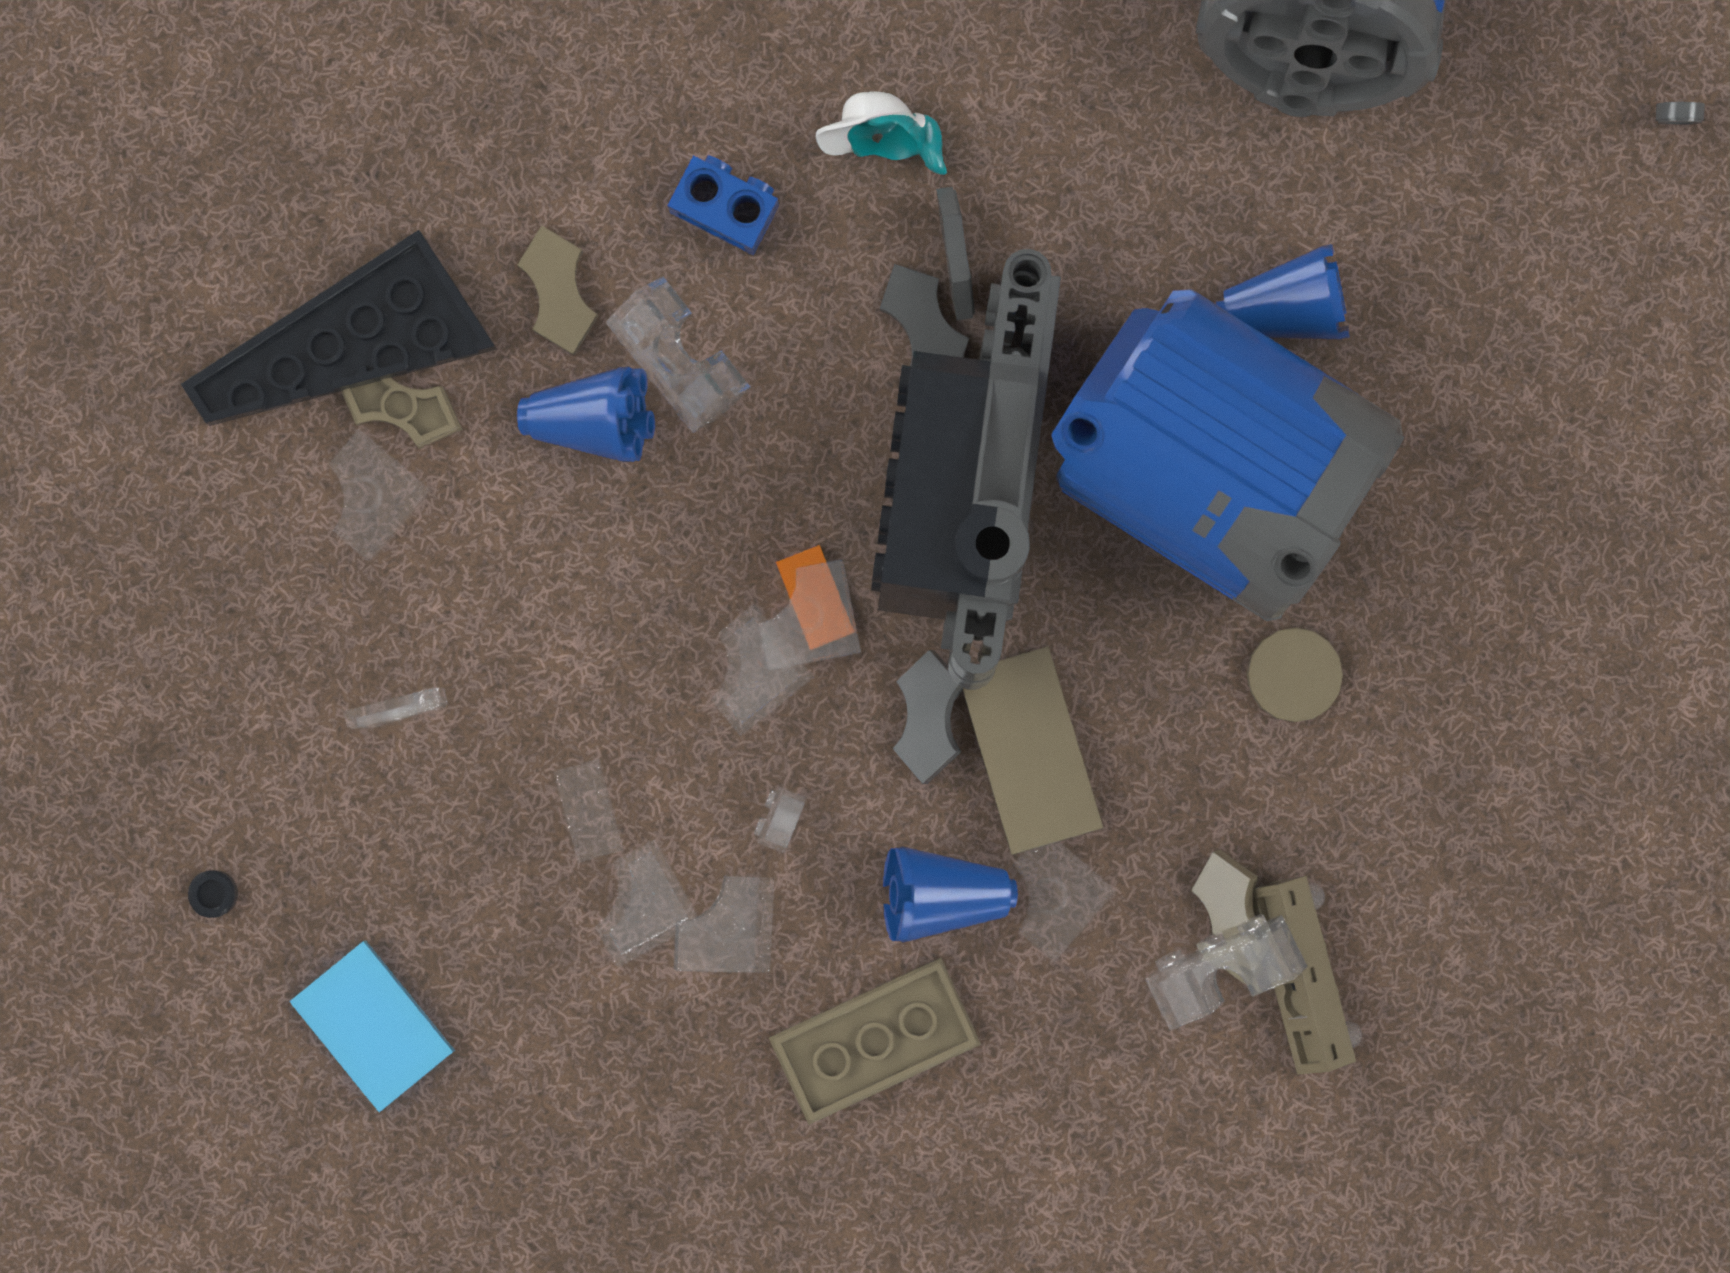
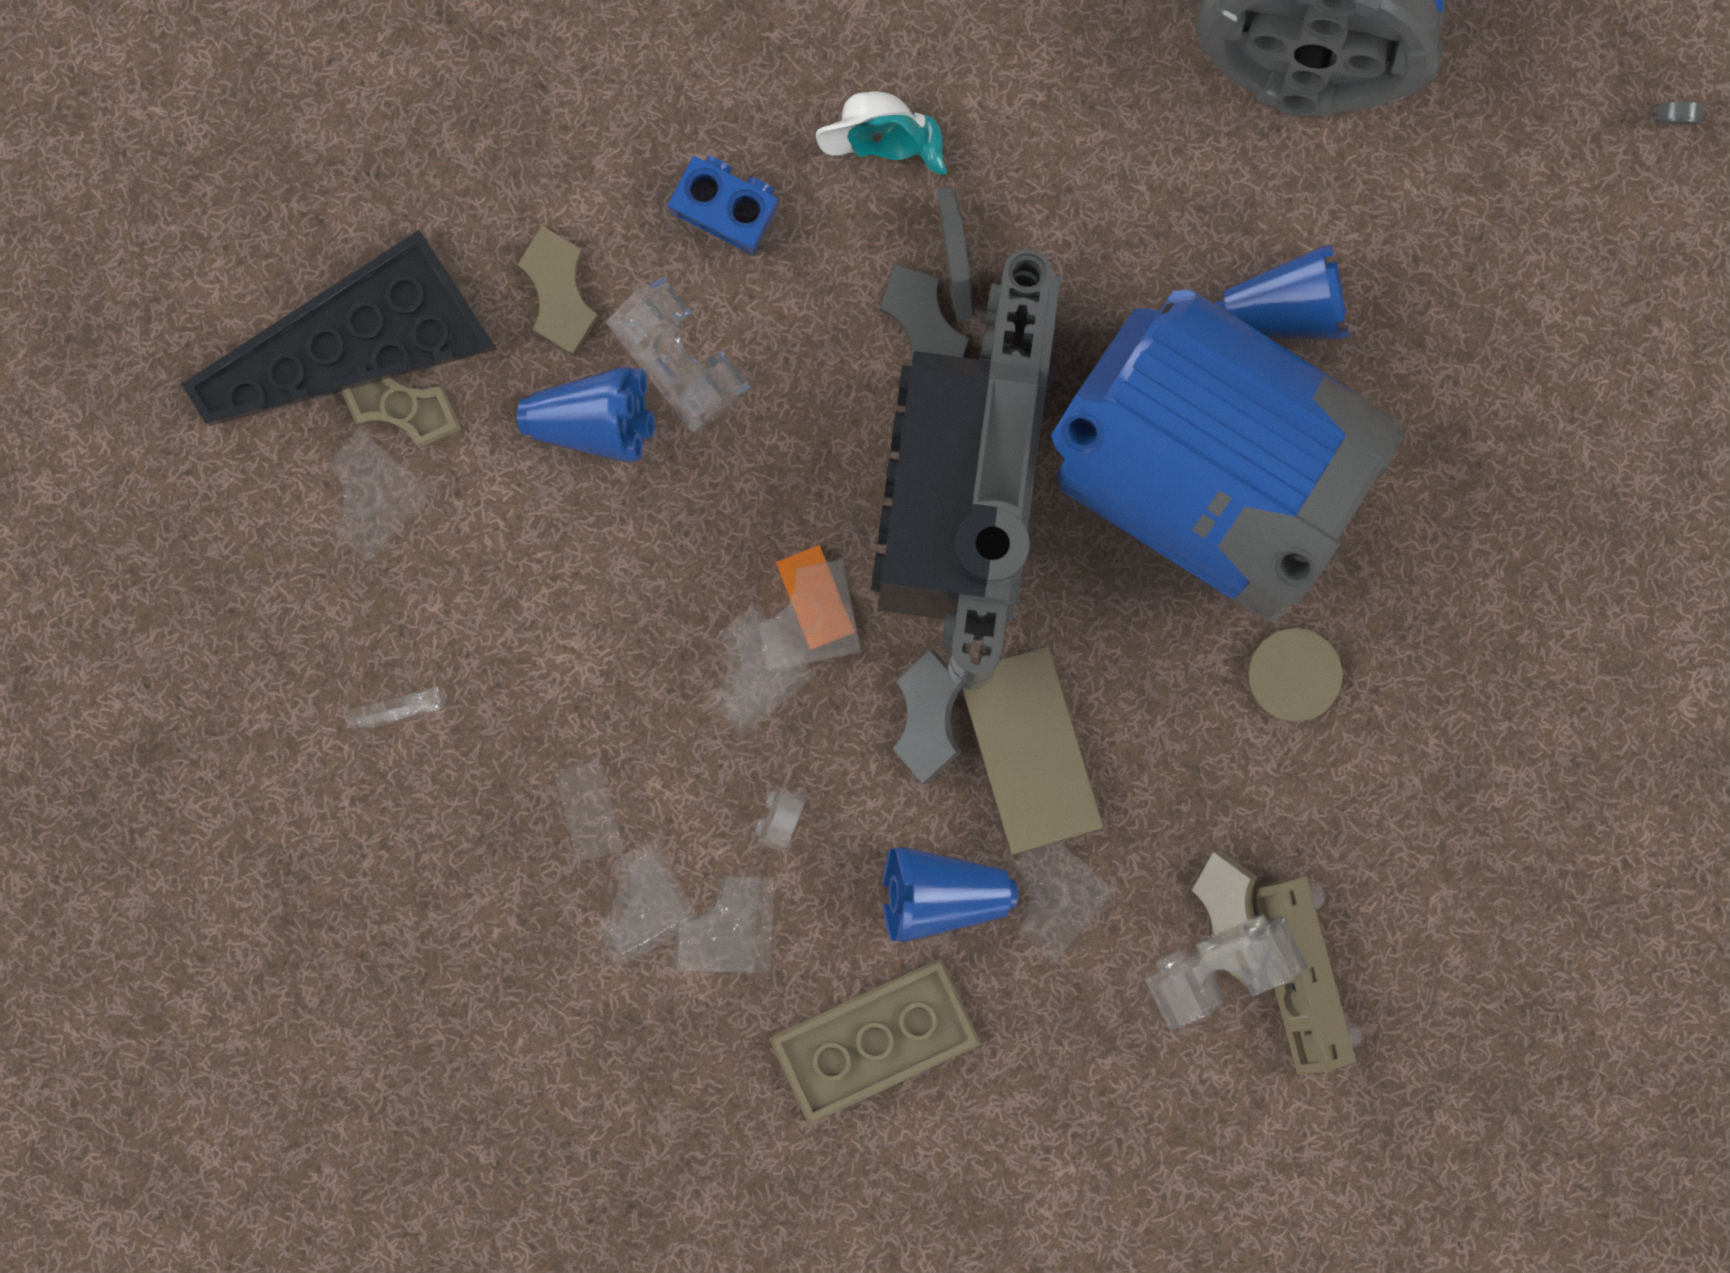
black tile [188,870,238,918] -> none
medium azure tile [289,940,455,1112] -> none

